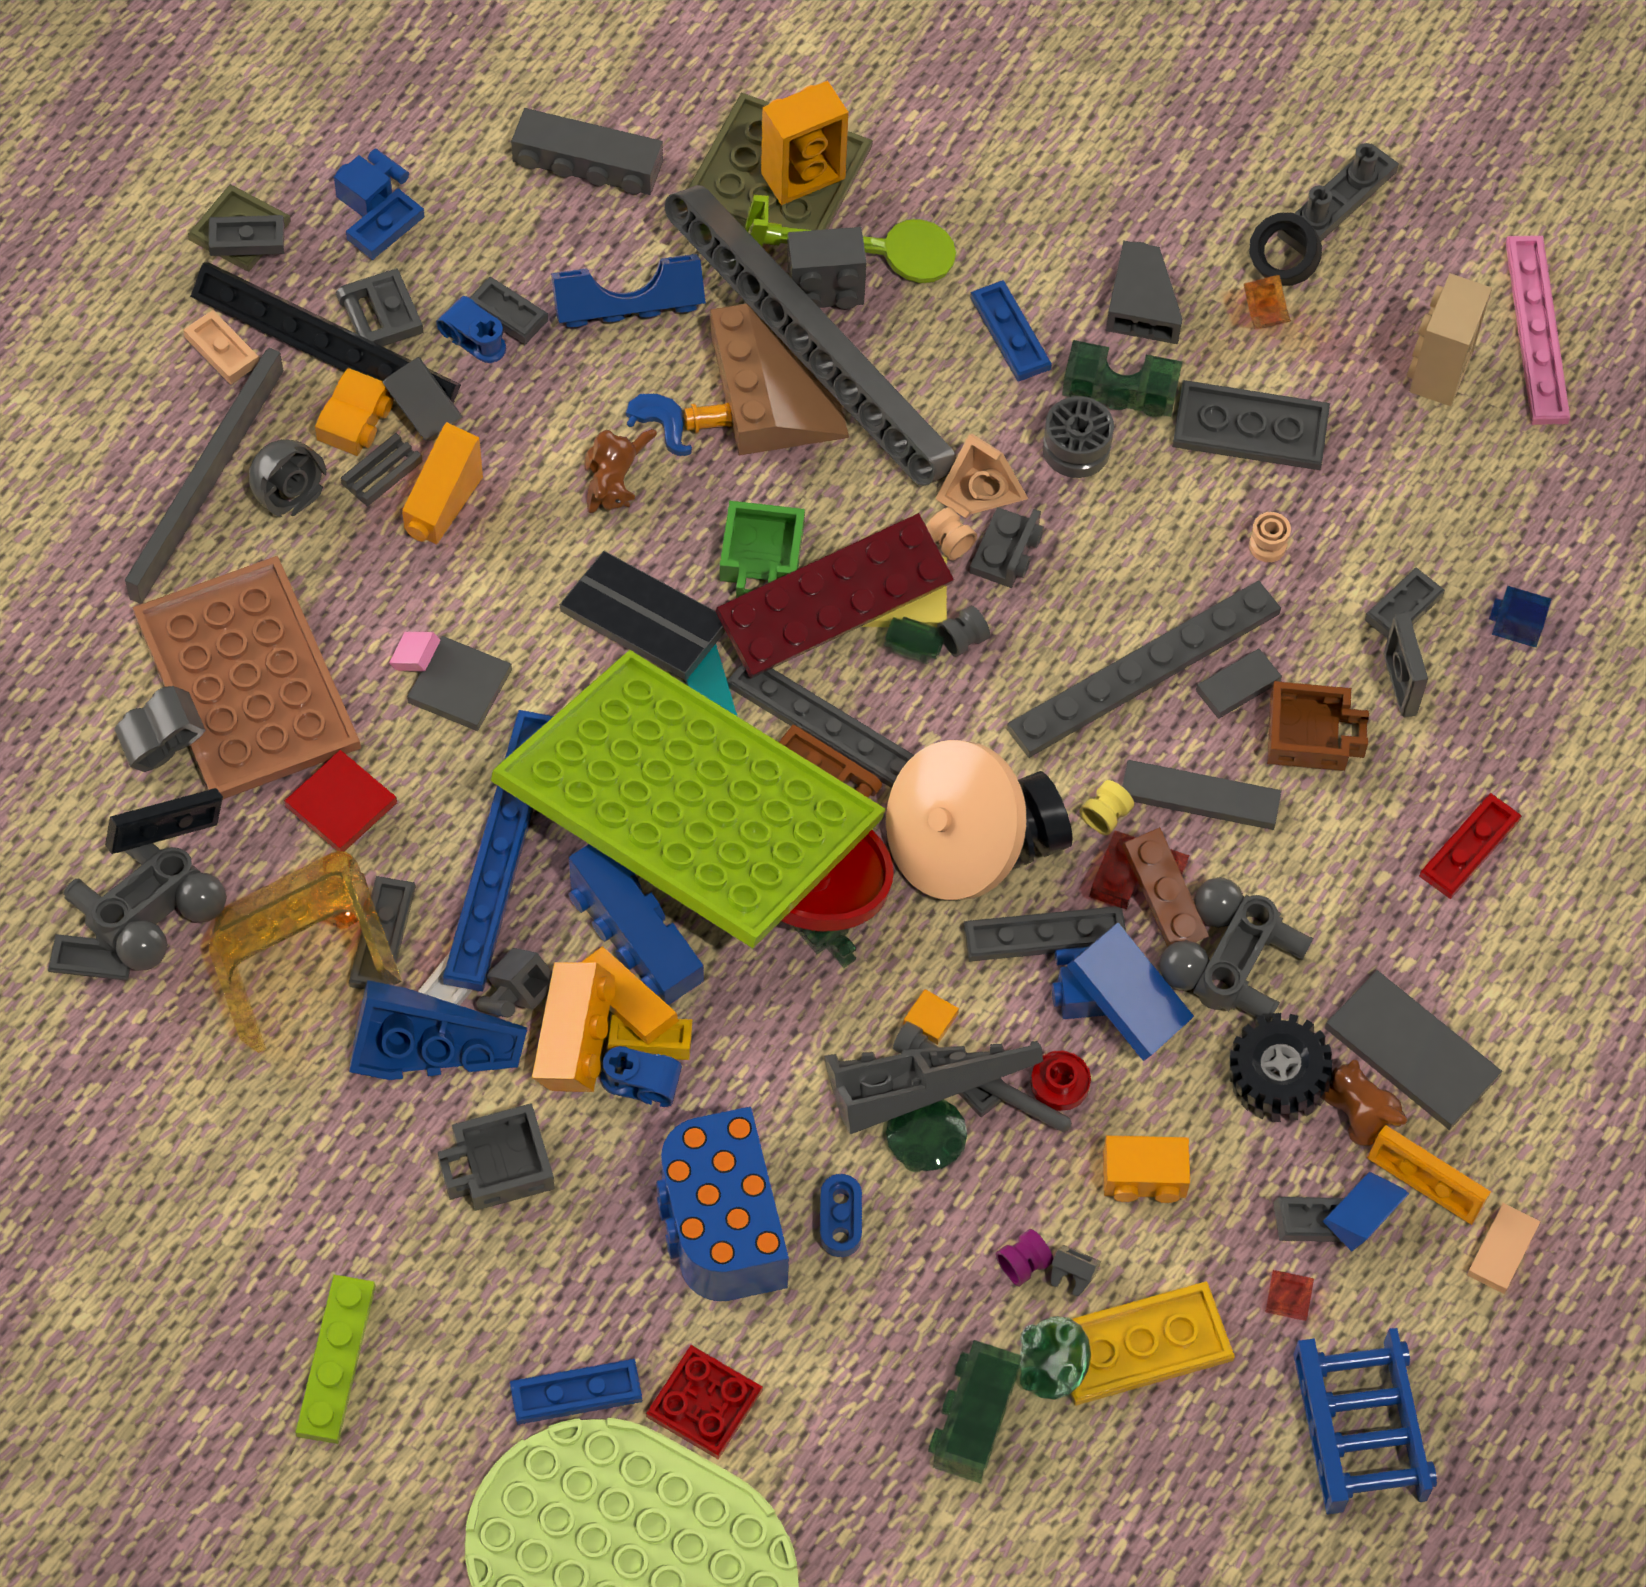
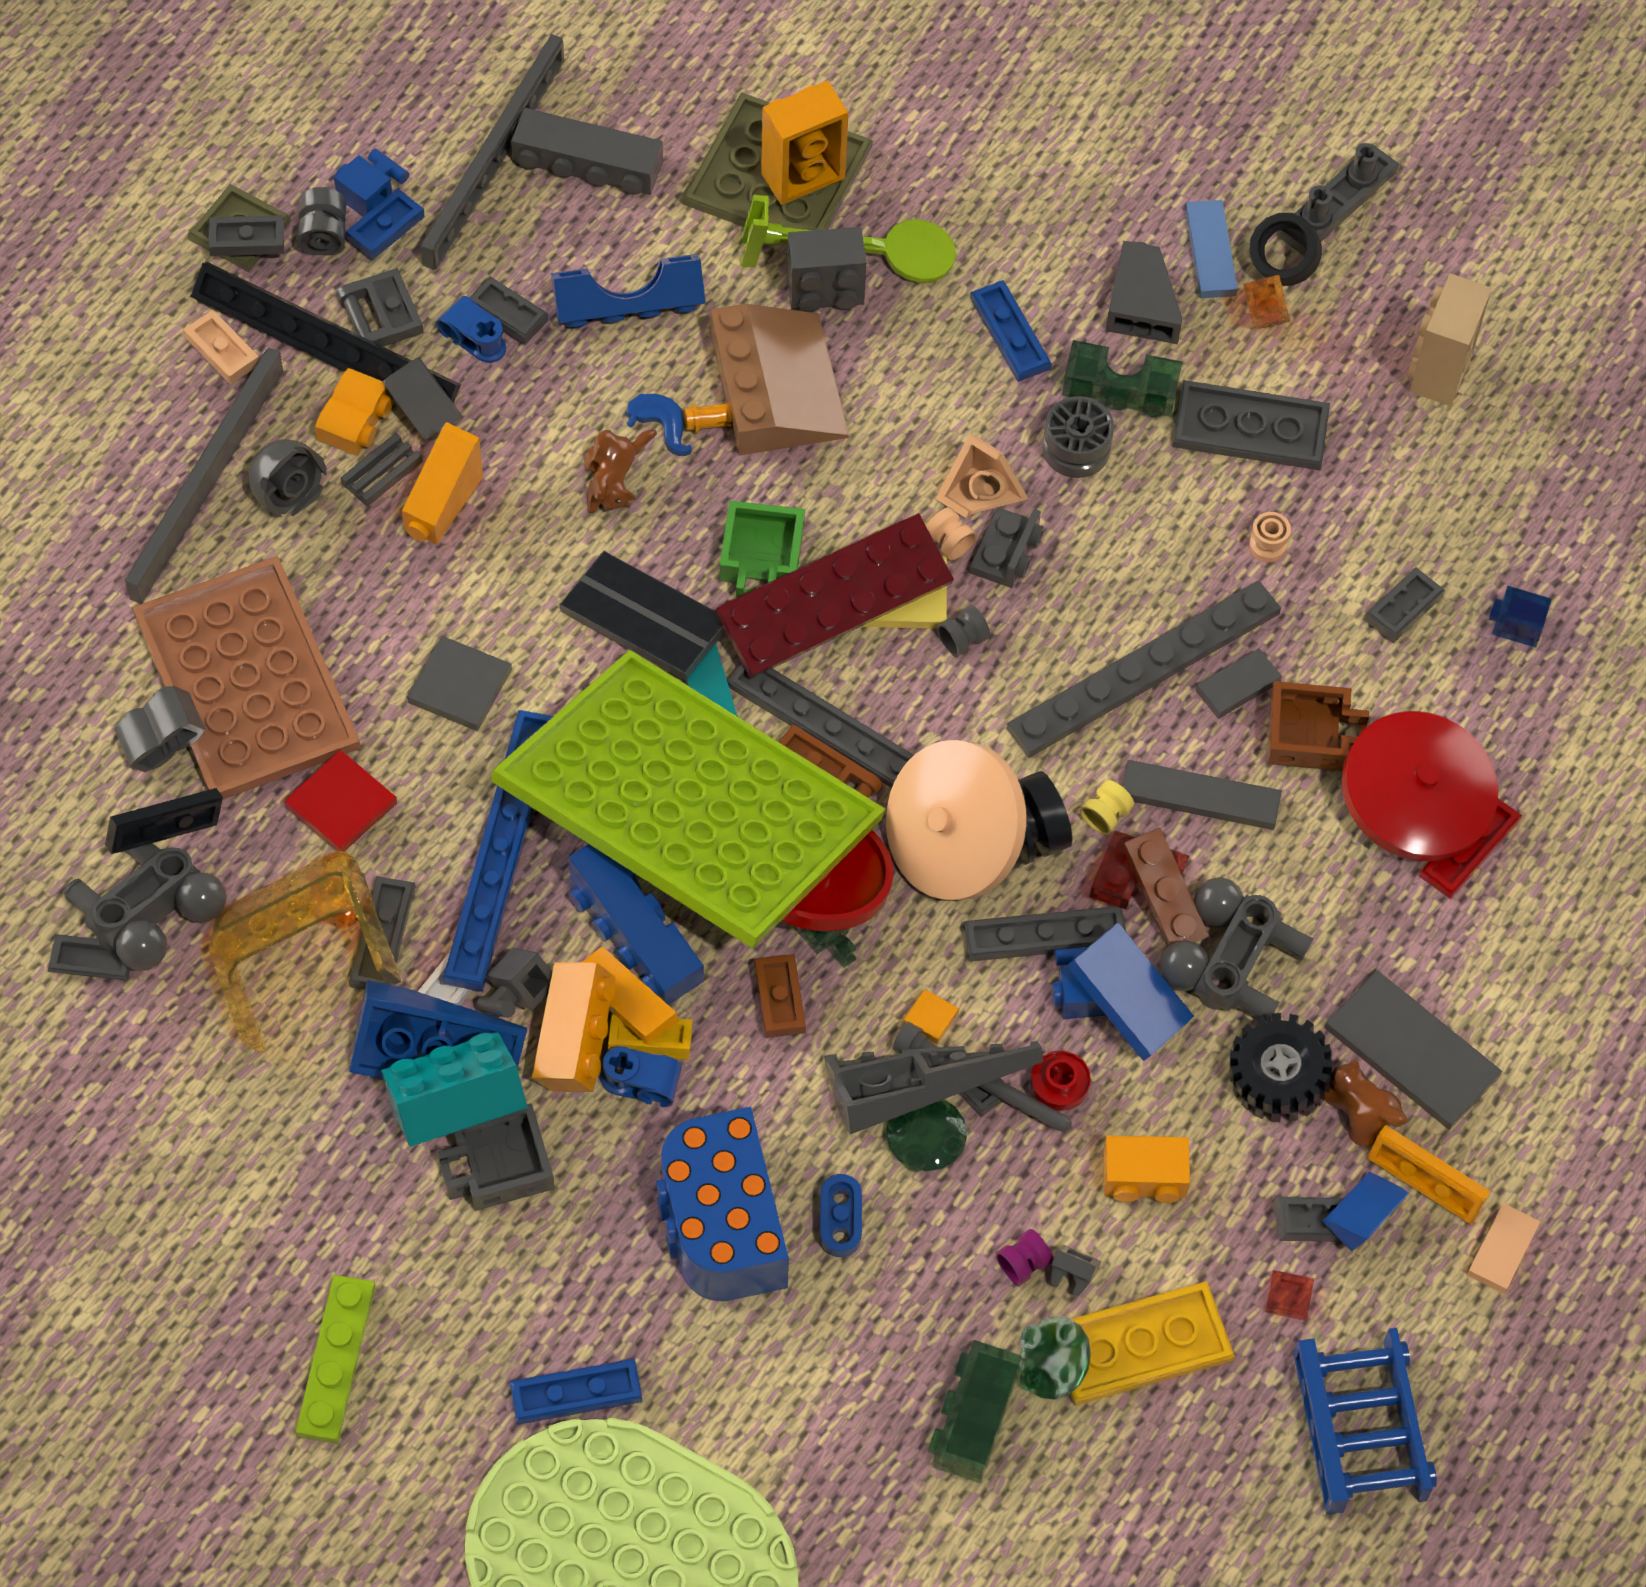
bright pink tile [389,632,440,671] -> none
red tile [646,1345,763,1460] -> none
dark grey beam [665,185,956,486] -> none
clear green brick [884,616,944,664] -> none
dark grey tile [1383,612,1428,718] -> none
bright pink tile [1505,236,1570,425] -> none
none -> dark grey wheel [297,187,347,255]
none -> teal brick [381,1032,528,1147]
none -> dark grey tile [420,34,564,270]
none -> dark orange plate [755,954,806,1038]
none -> medium blue tile [1185,200,1238,298]
none -> red dish [1342,711,1499,861]

